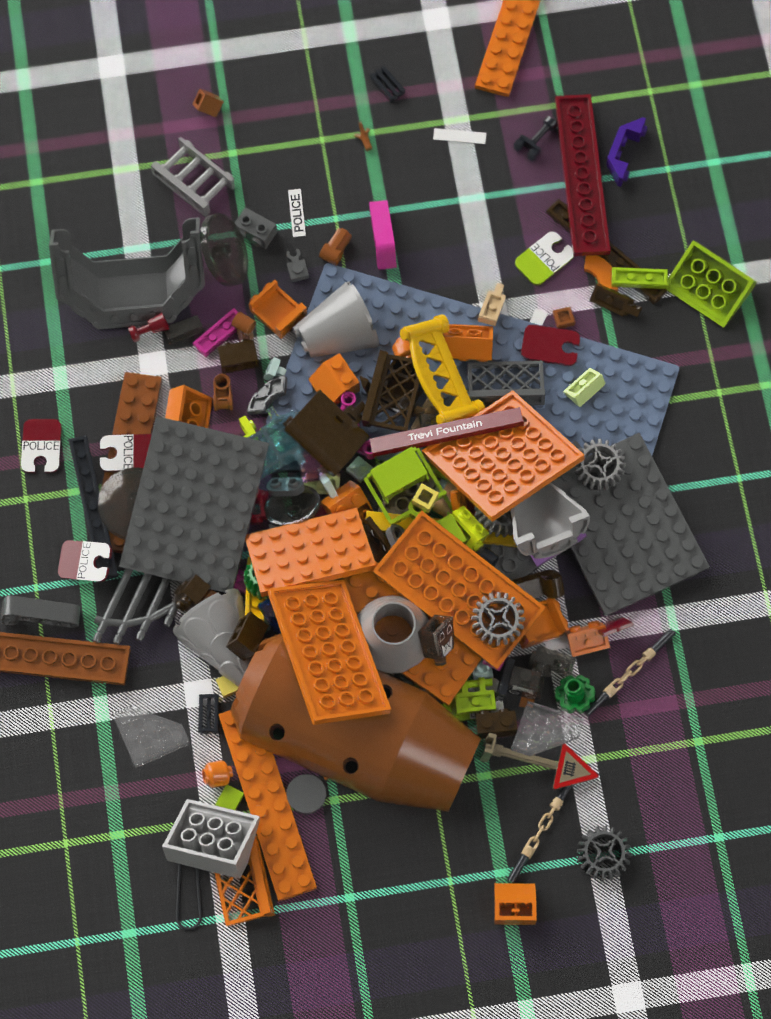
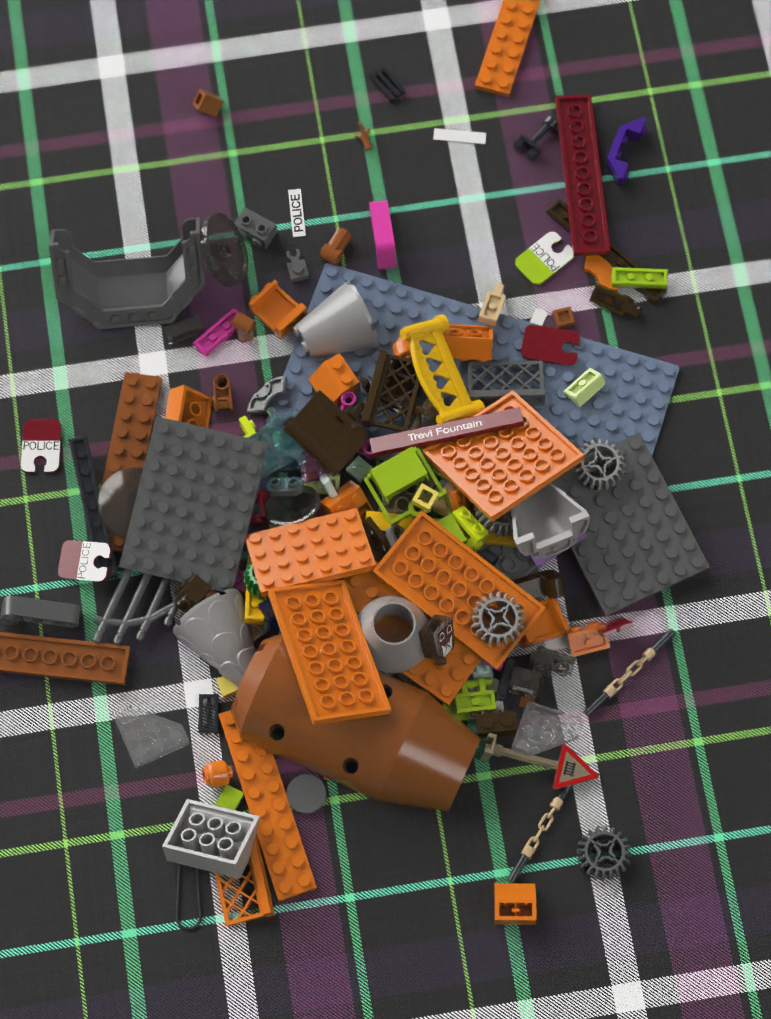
piece [100,434,152,472] -> none
dark red piece [128,312,169,343] -> none
light grey fence [151,137,235,217] -> none
dark brown brick [217,339,259,374] -> none
dark brown brick [226,612,268,661] -> none
light aqua tile [263,357,286,381] -> none
green plant [555,675,595,714] -> none
lime slope [666,240,758,328] -> none

